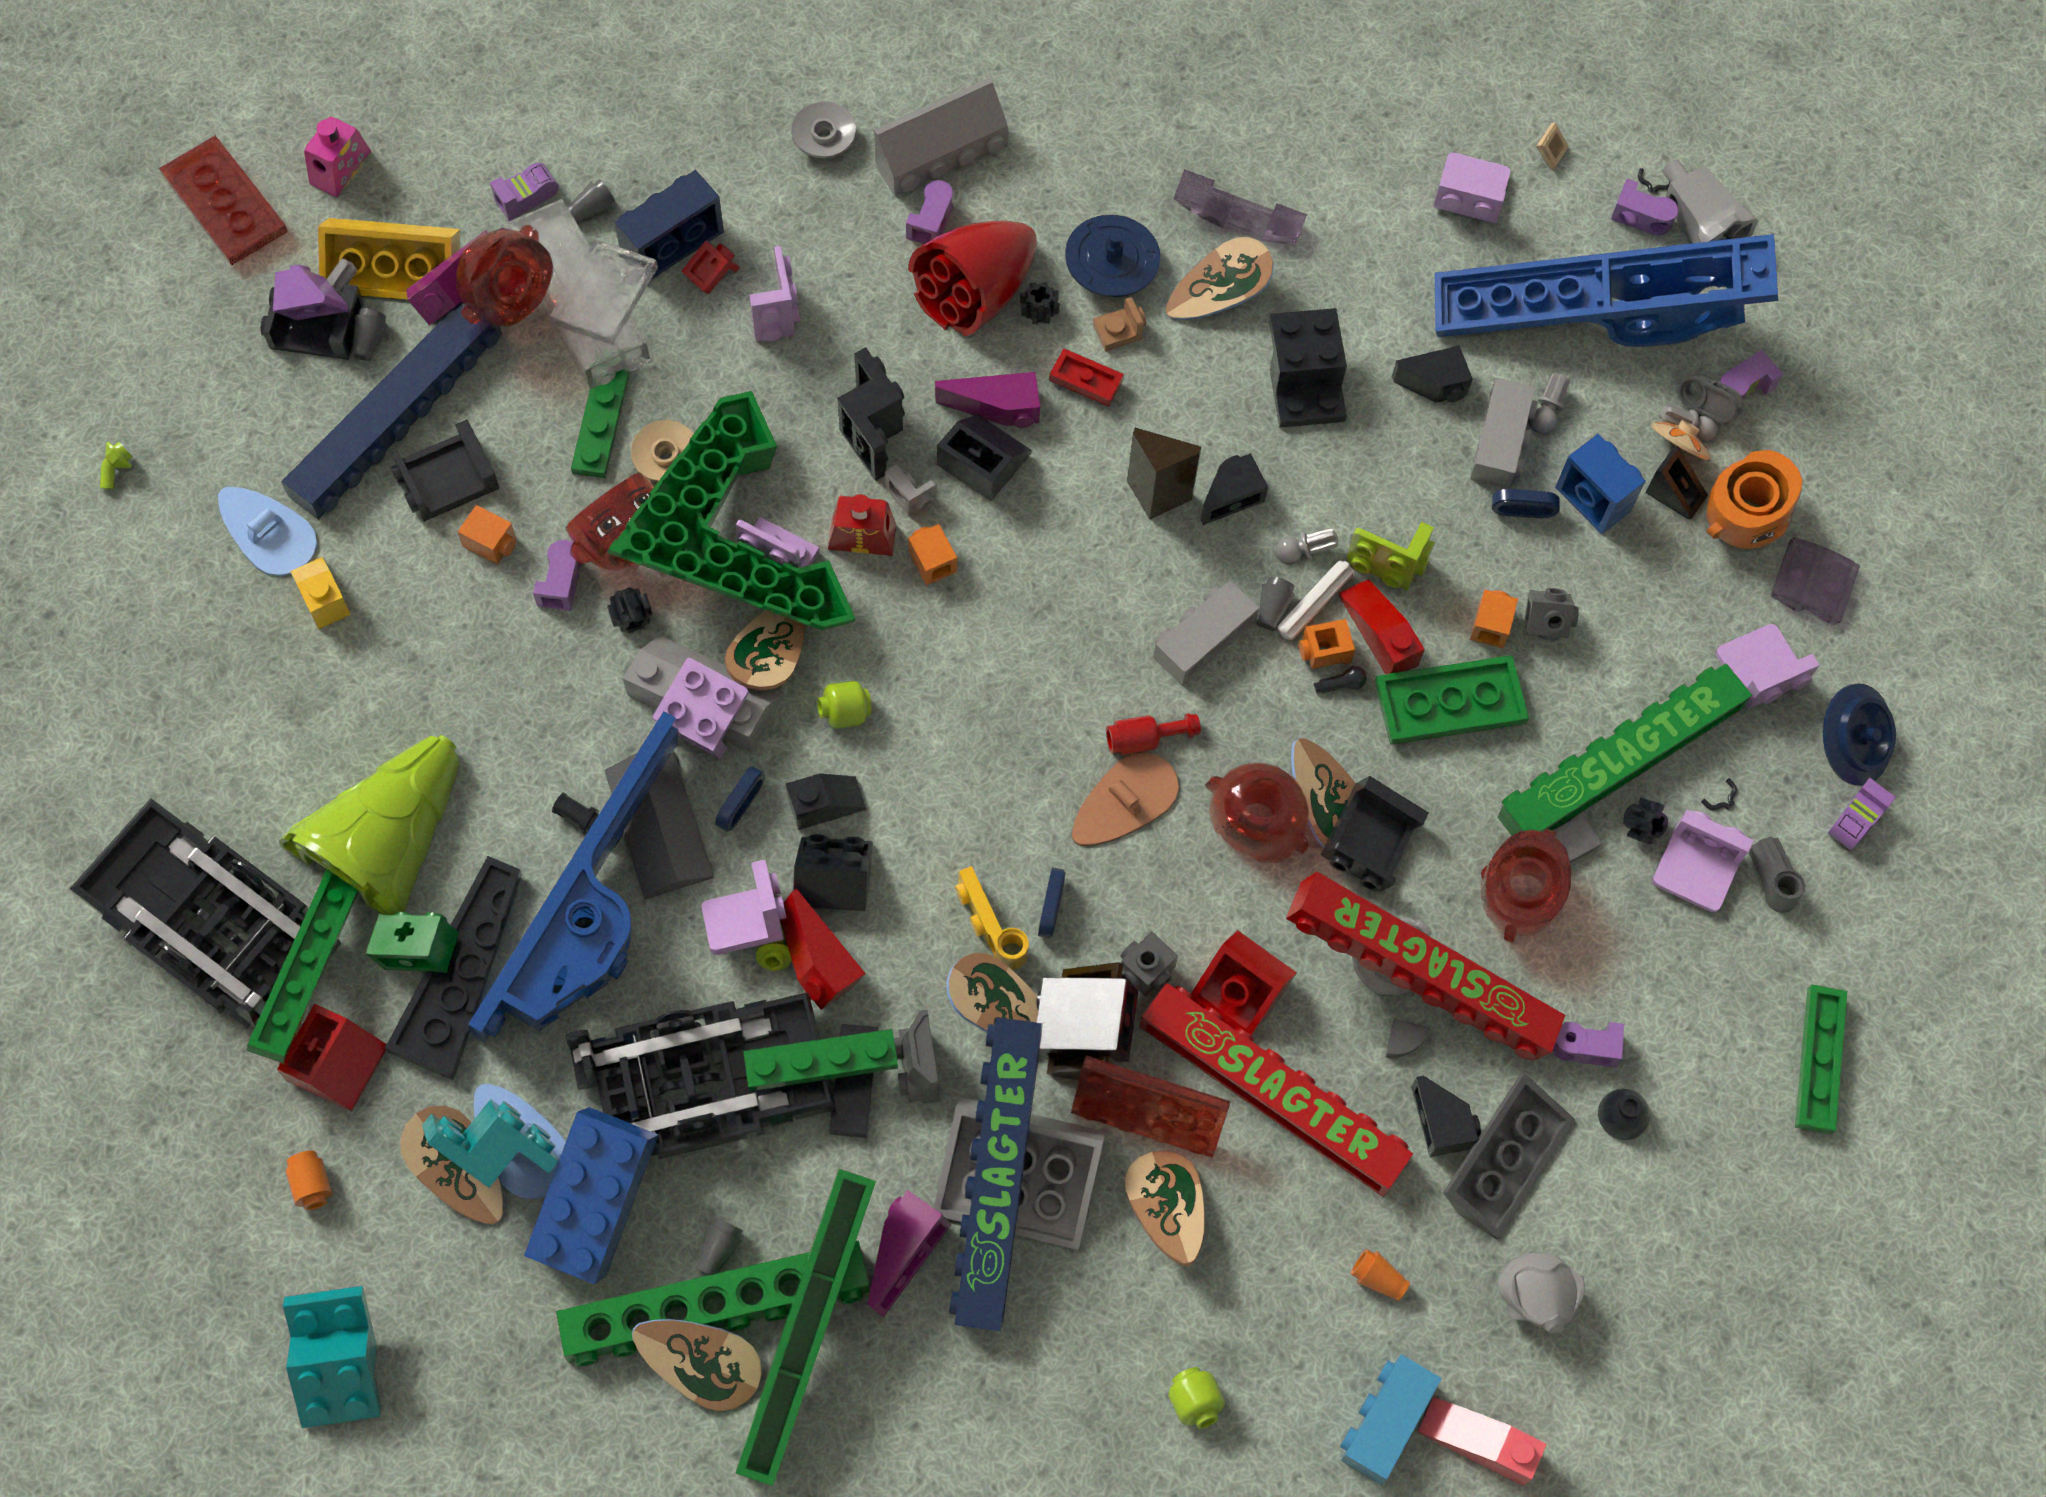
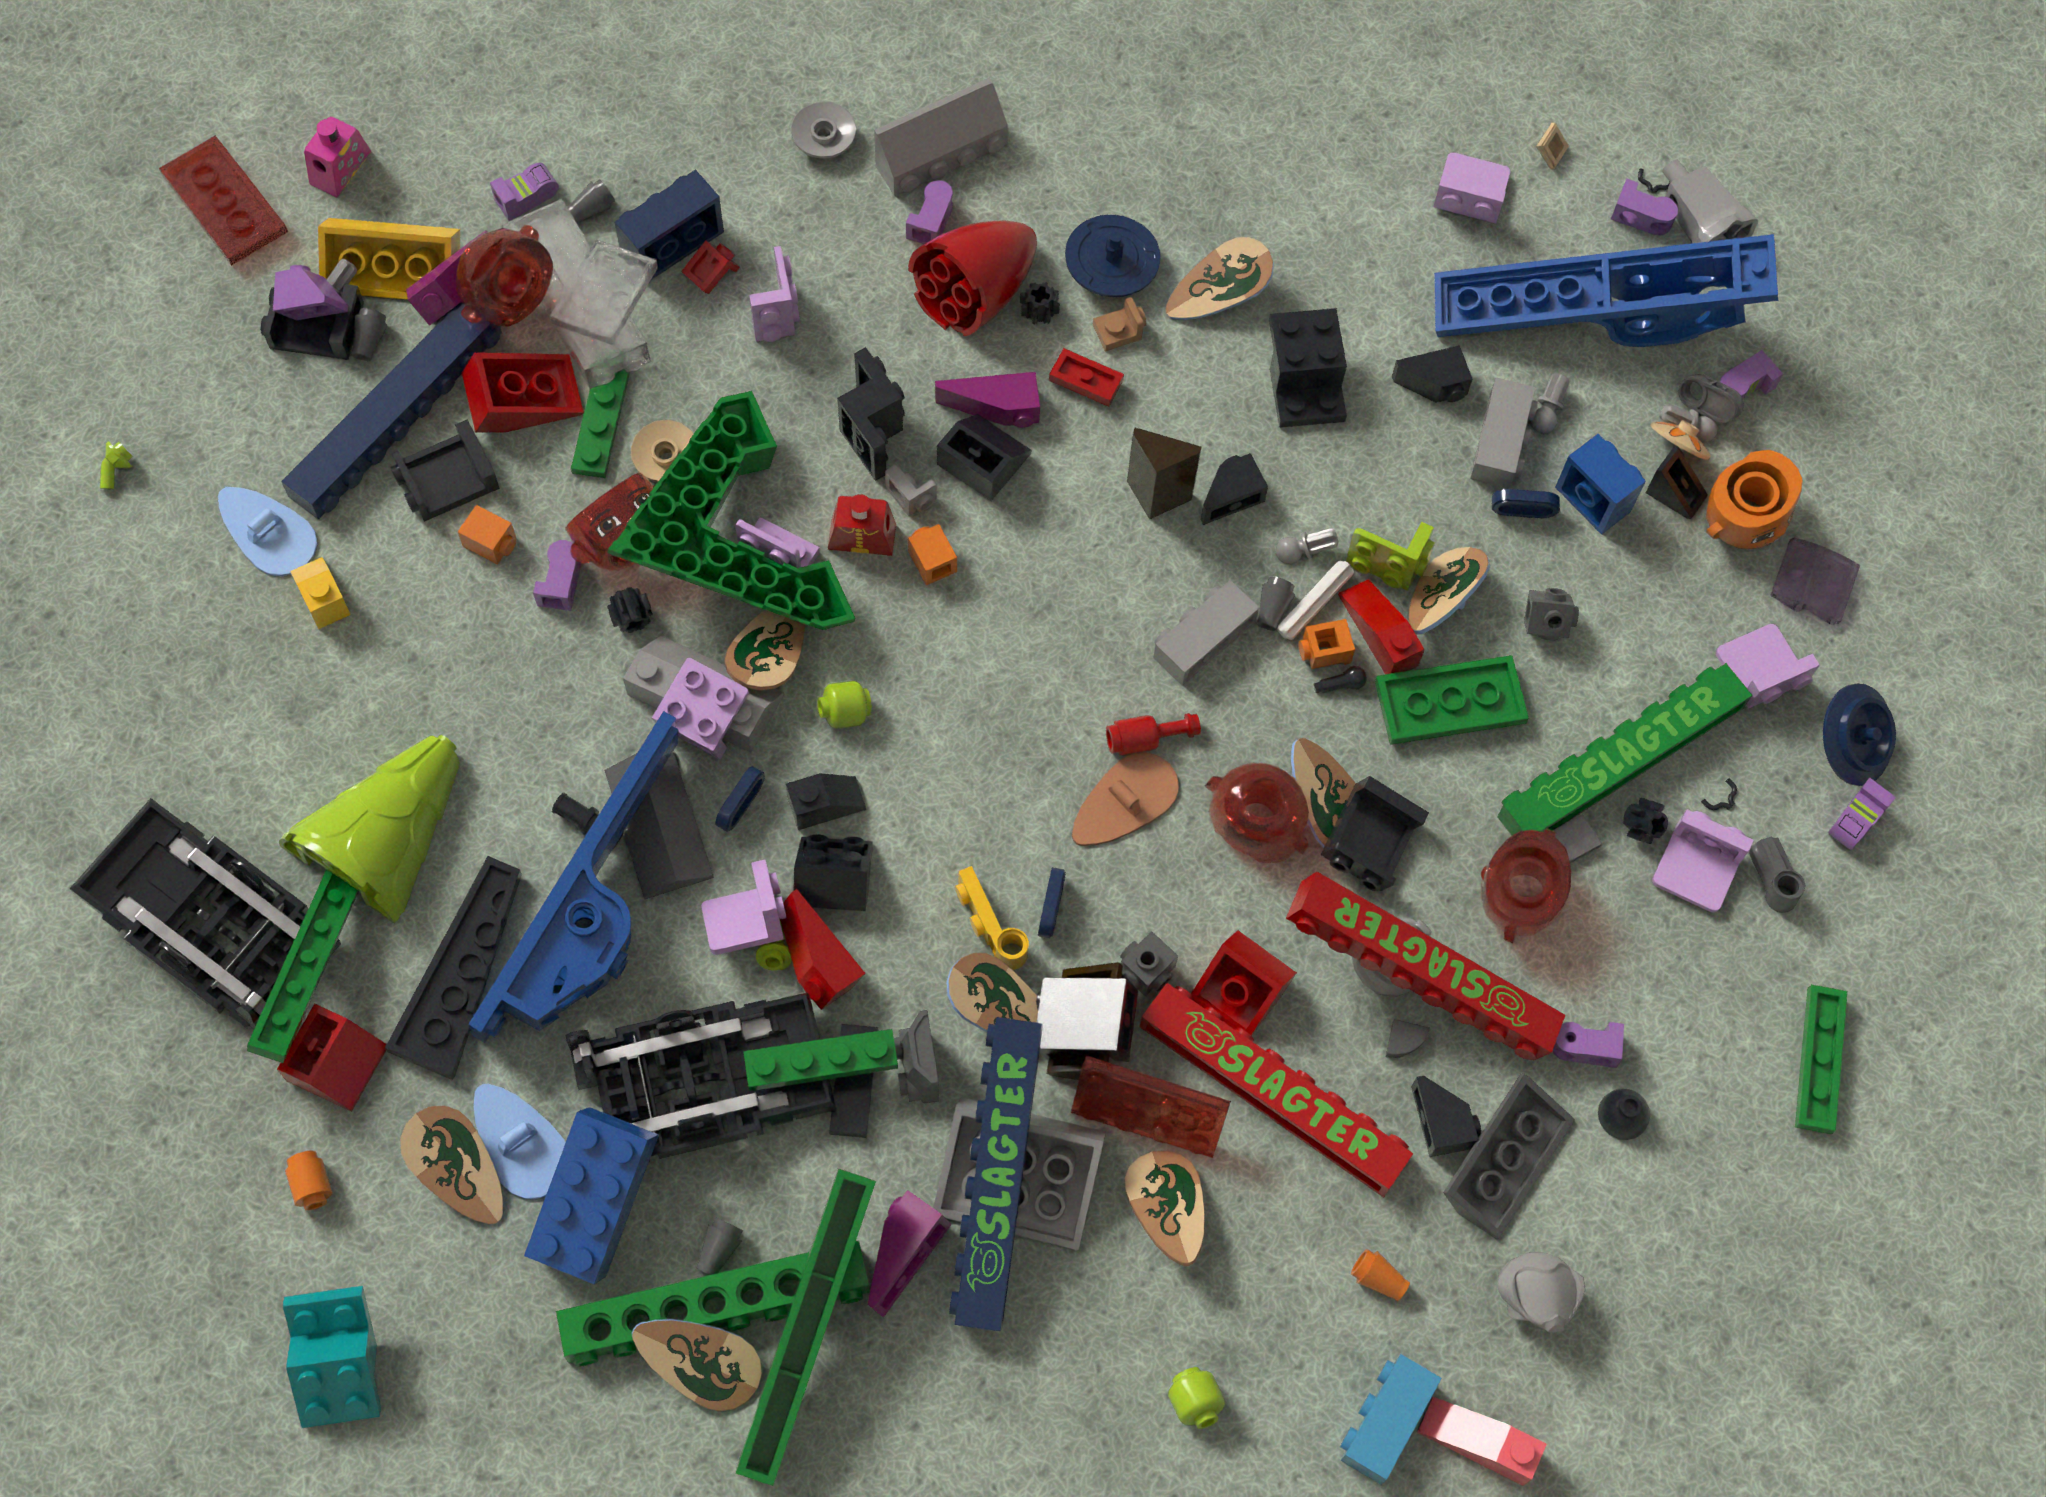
green brick [366,912,459,972] -> none
teal bracket [422,1099,559,1188] -> none
clear purple slope [1173,169,1307,244] -> none
orange brick [1470,589,1518,649] -> none
none -> red slope [462,353,584,433]
none -> shield [1409,547,1490,634]

